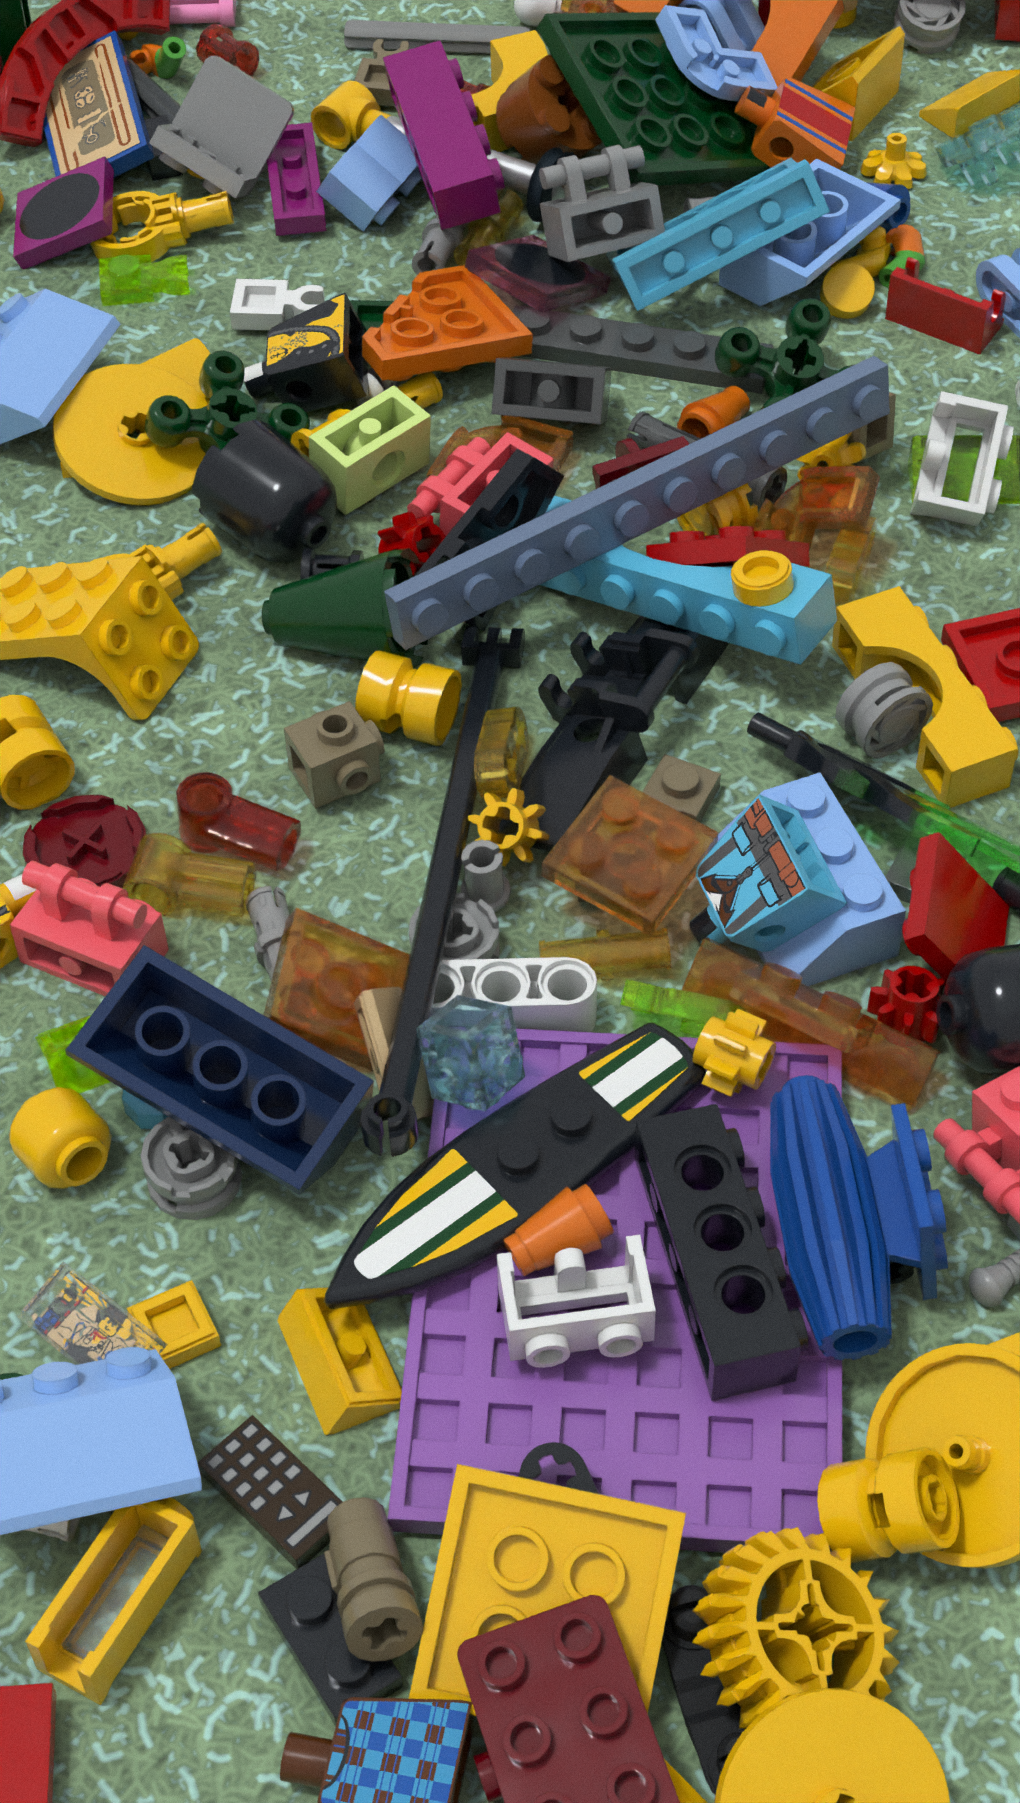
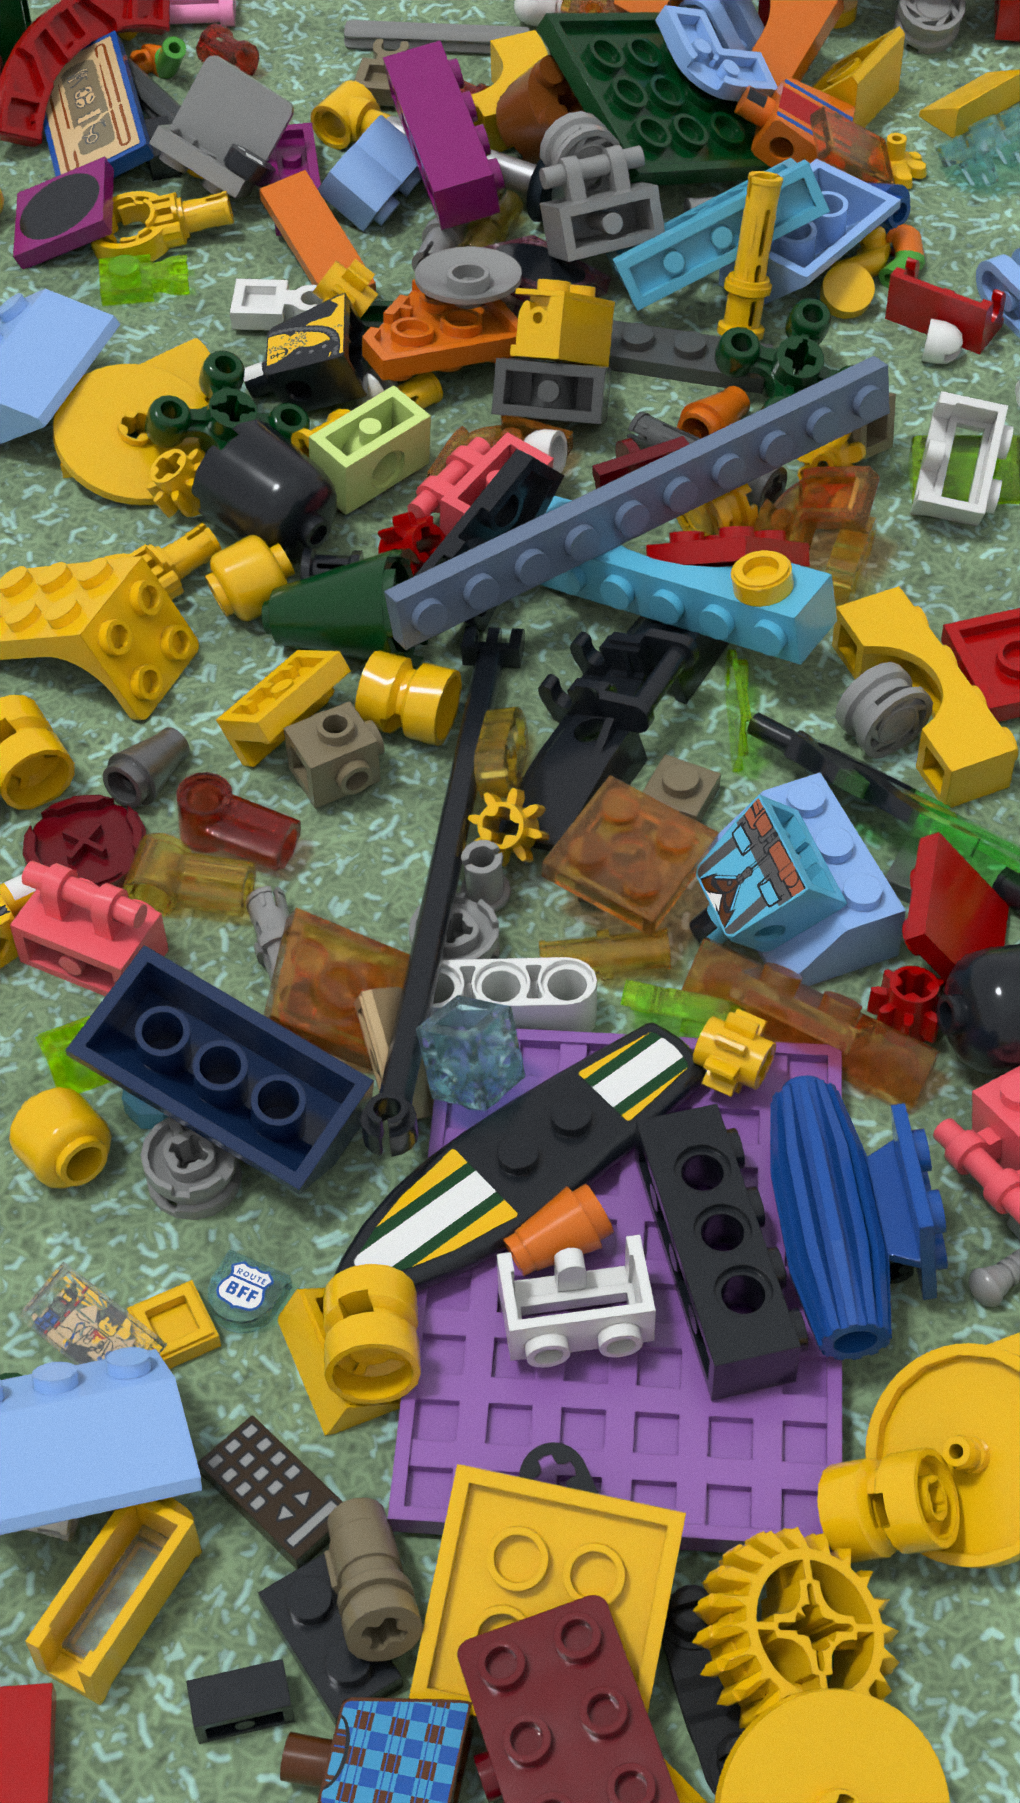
none -> flat silver cone [103,727,190,808]
none -> yellow gear [146,448,204,518]
none -> black piece [186,1659,295,1744]
none -> yellow head [204,535,295,622]
none -> clear light blue tile [208,1249,293,1334]
none -> yellow bracket [216,650,351,767]
none -> black tile [223,144,276,188]
none -> orange tile [259,170,376,291]
none -> yellow gear [312,259,378,318]
none -> yellow wheel [323,1264,421,1405]
none -> light grey dish [415,246,522,309]
none -> yellow hinge [510,279,615,367]
none -> white hinge [524,429,567,473]
none -> light grey wheel [540,111,620,192]
none -> yellow pin [717,171,783,340]
none -> clear neon green piece [725,649,752,772]
none -> clear orange tile [810,106,895,184]
none -> white hinge [922,319,963,364]

